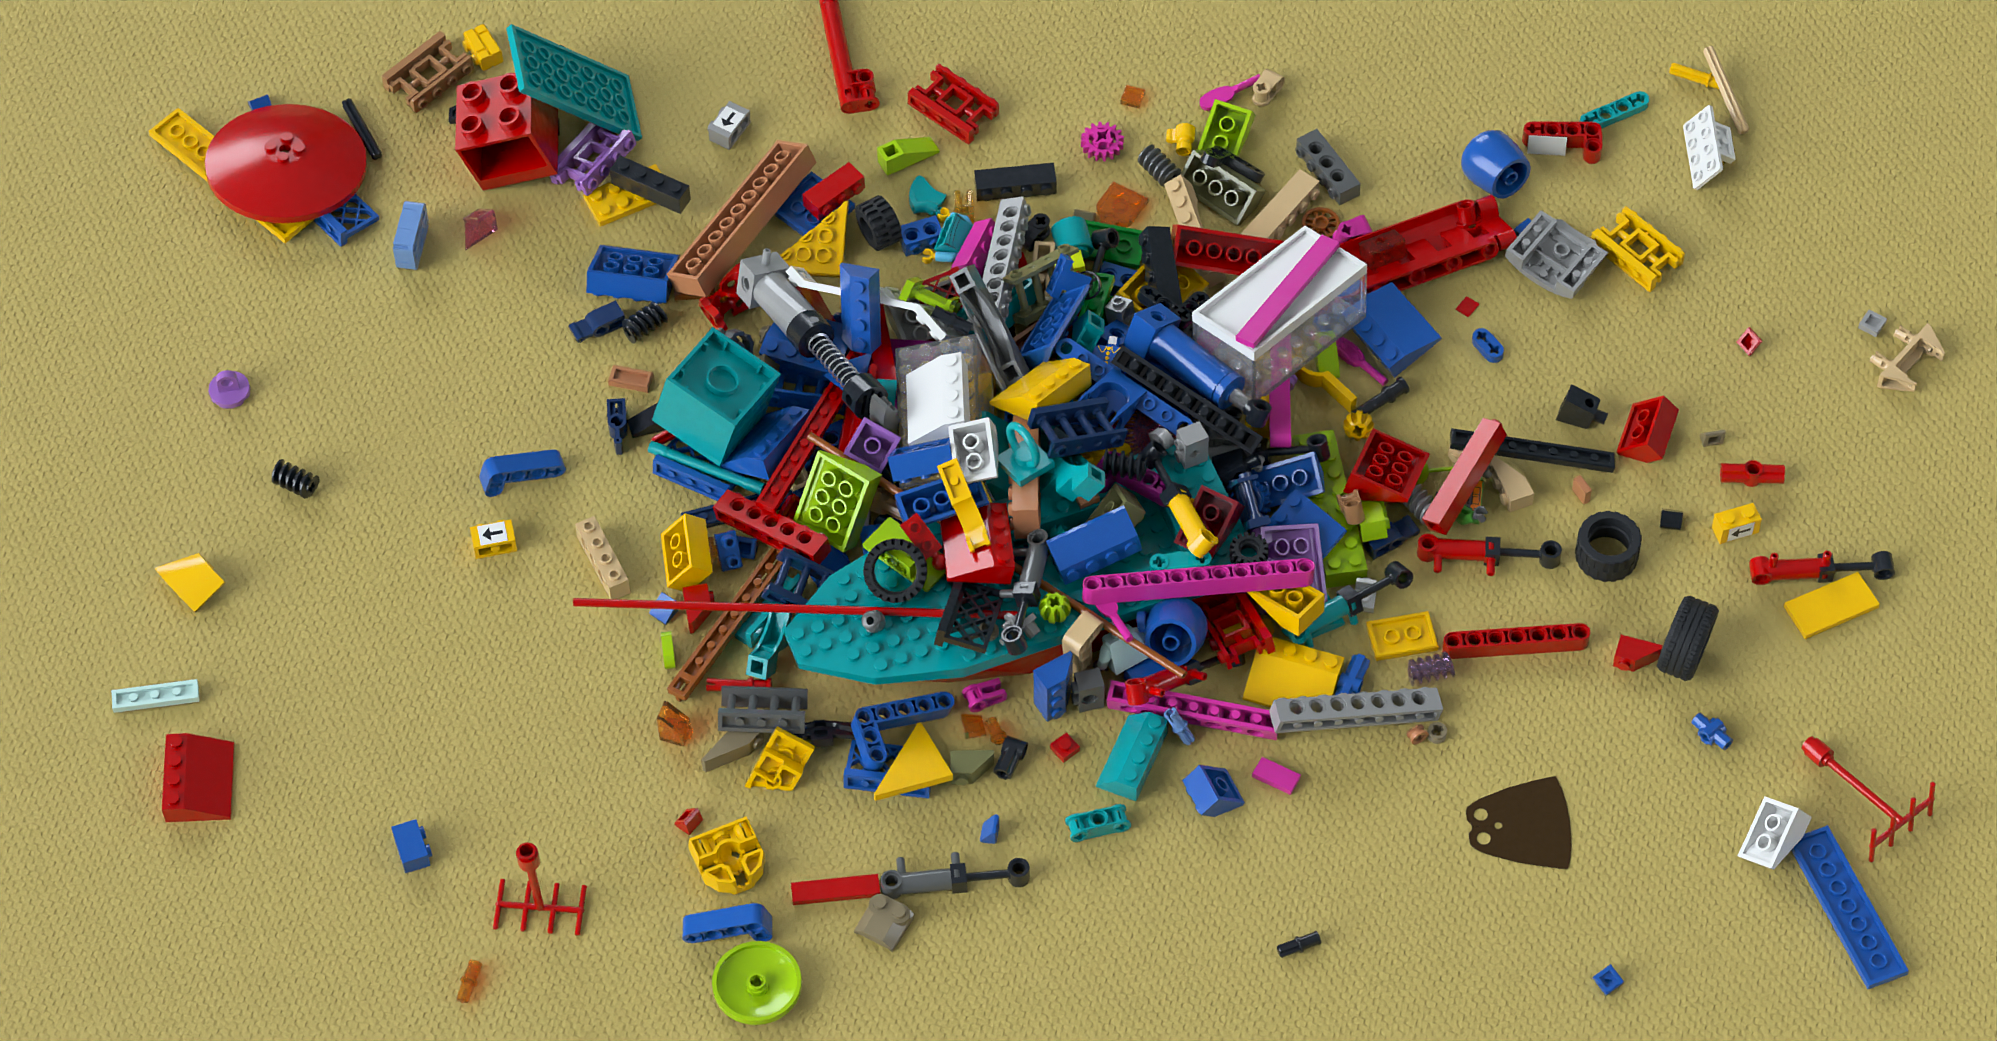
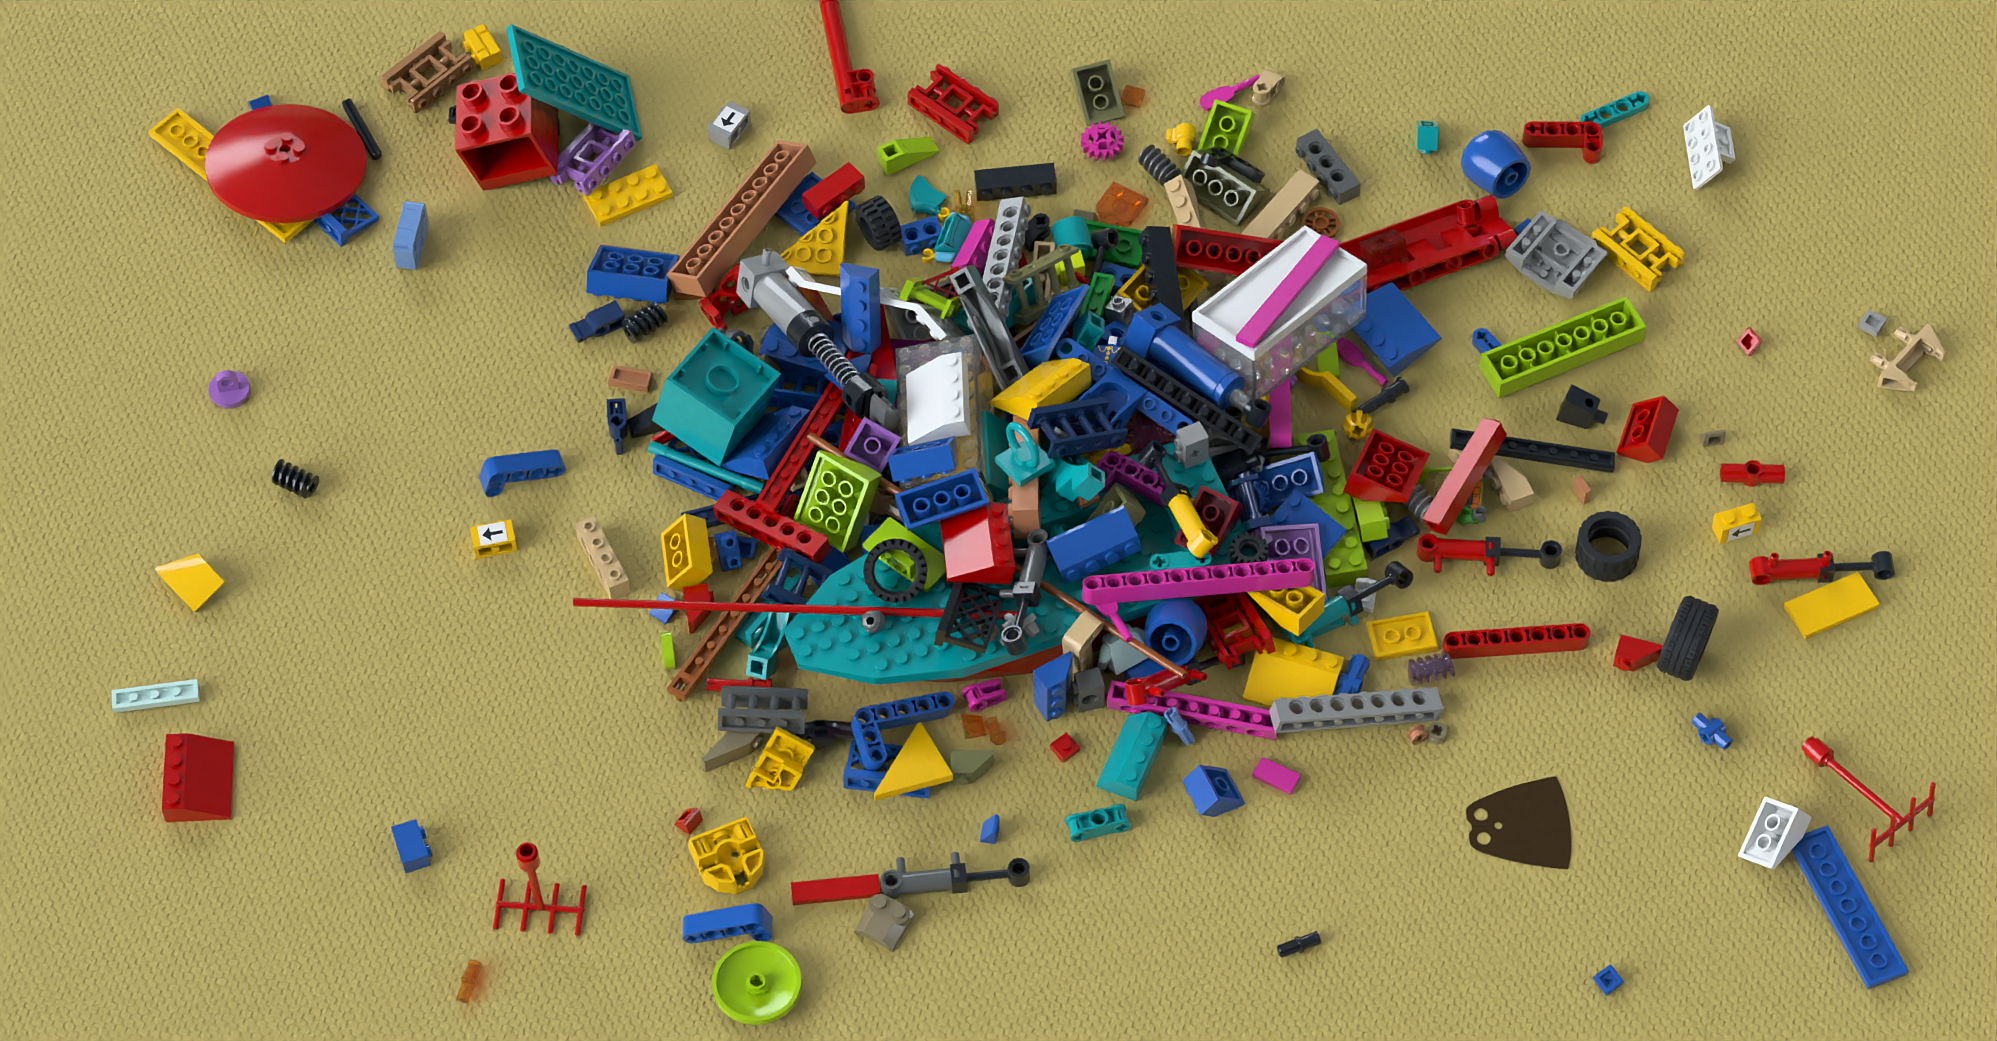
clear pink slope [463,209,498,251] -> none
black brick [610,156,691,214] -> none
clear orange slope [657,701,693,747] -> none
red plate [899,513,945,571] -> none
black pin [930,305,973,335] -> none
yellow piece [937,458,991,553] -> none
white slope [948,417,998,484] -> none
black piece [994,735,1028,780] -> none
lime piece [1039,592,1071,624] -> none
blue piece [1046,253,1102,300] -> none
black piece [1103,447,1149,481] -> none
blue tile [1136,611,1148,633] -> none
black beam [1137,285,1210,329] -> none
light grey beam [1149,428,1175,449] -> none
dark pink piece [1332,215,1373,243] -> none
medium nougat piece [1336,489,1365,525] -> none
red sticker [1455,296,1479,317] -> none
white sticker [1527,135,1567,156] -> none
black slope [1660,508,1683,530] -> none
yellow axle [1669,63,1720,90] -> none
tan axle [1703,46,1749,135] -> none
none -> olive slope [1070,59,1125,126]
none -> teal slope [1416,121,1438,154]
none -> lime brick [1479,296,1646,398]

